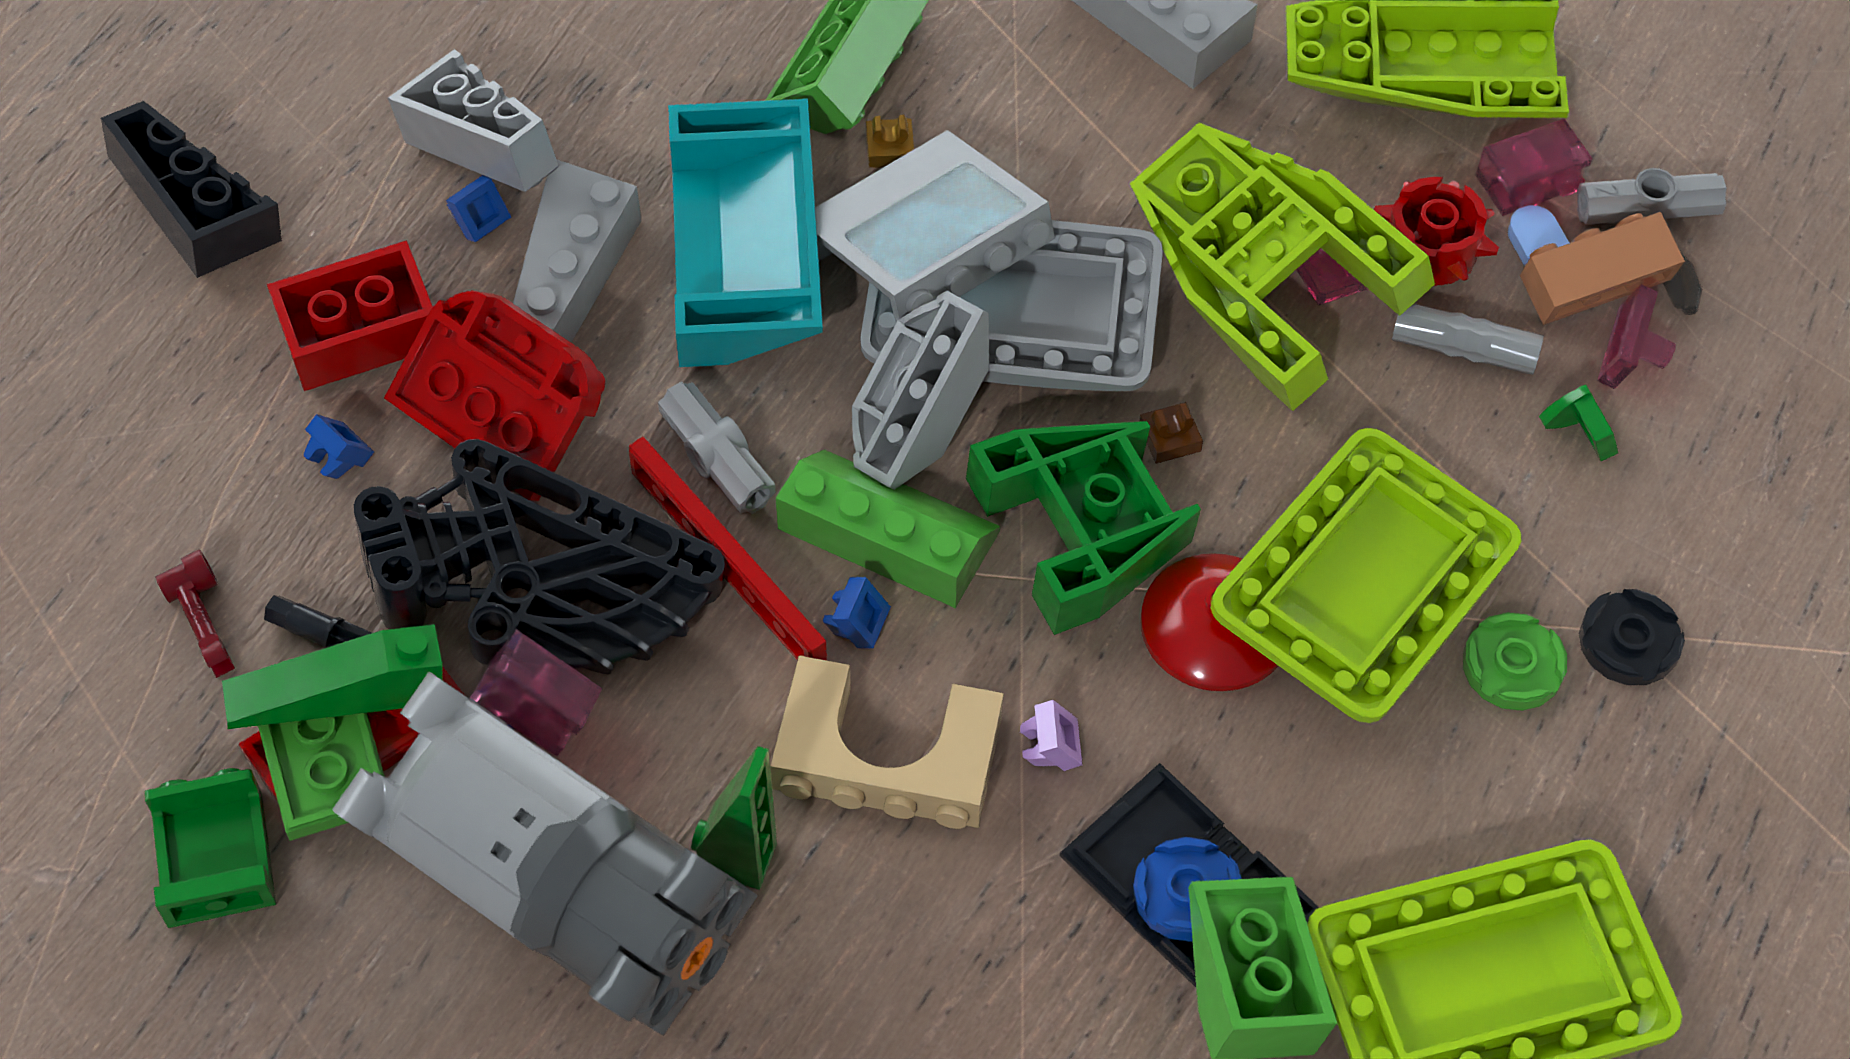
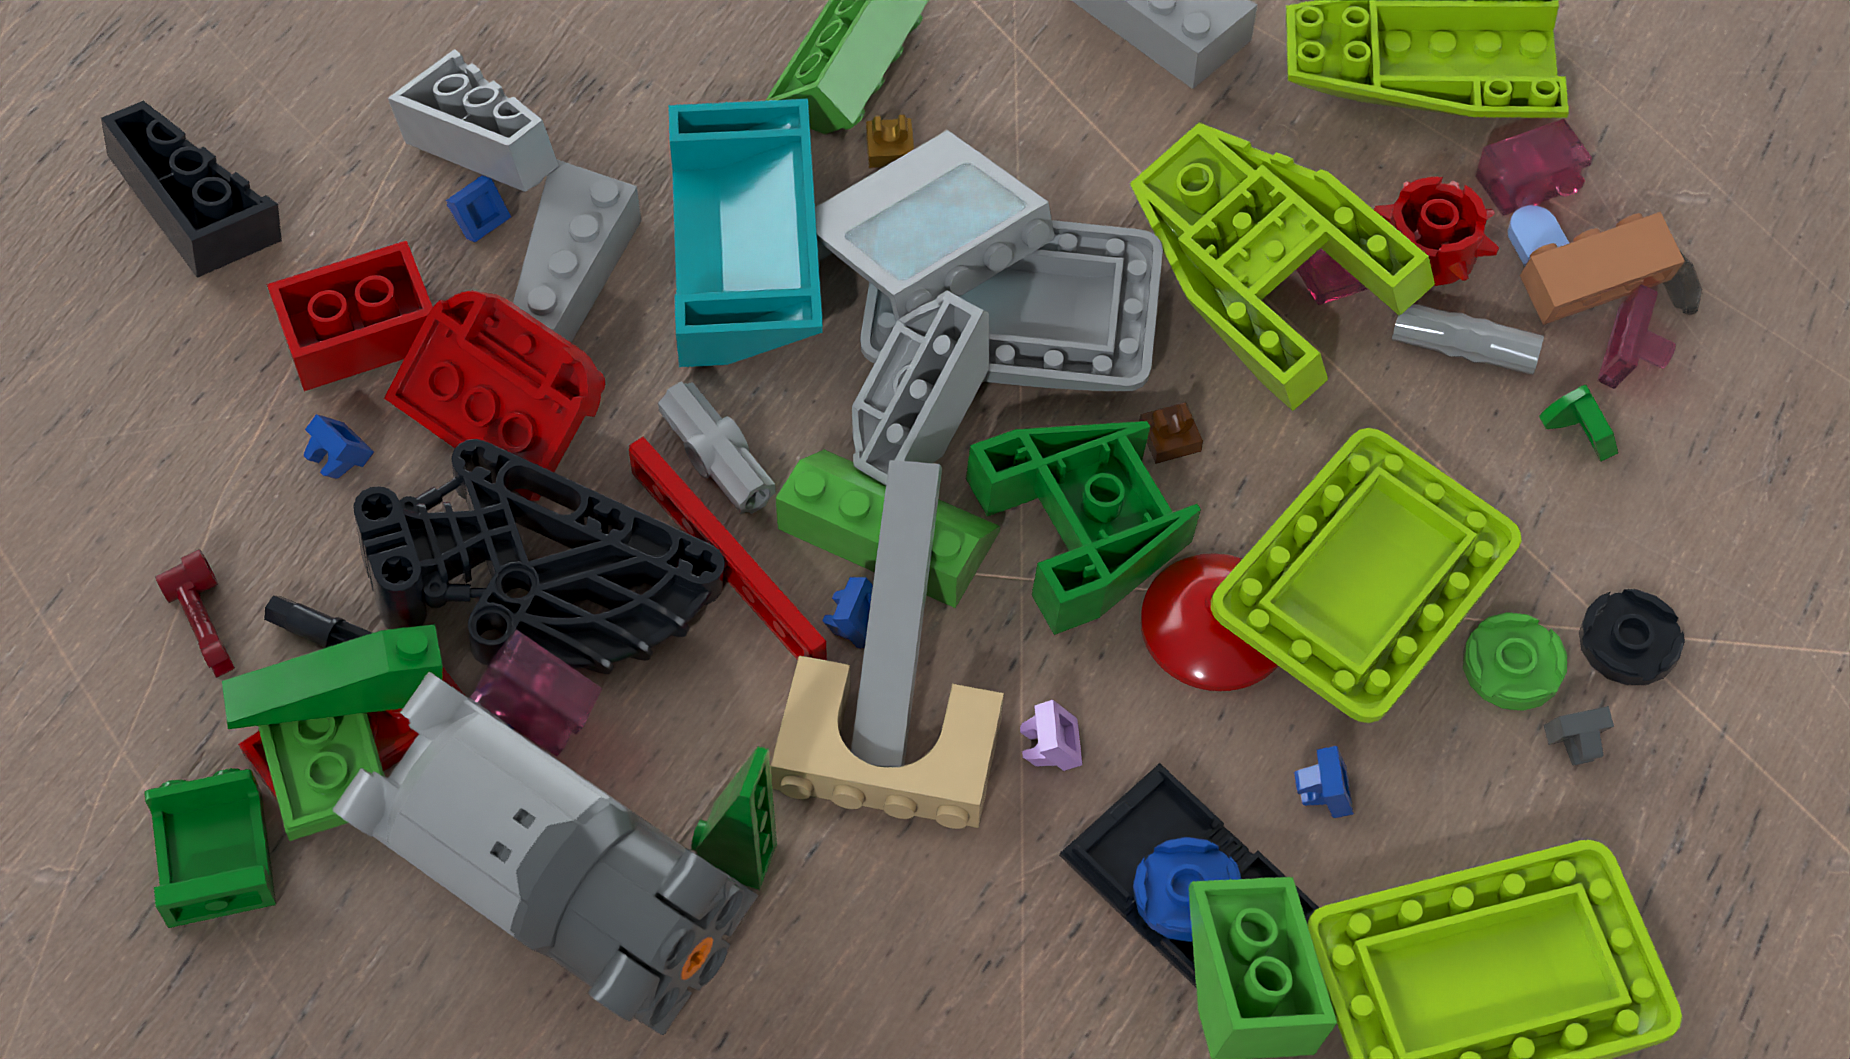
light grey piece [1577,168,1726,225] -> none
none -> light grey tile [851,460,942,768]
none -> blue tile [1294,746,1354,818]
none -> dark grey tile [1543,706,1614,766]

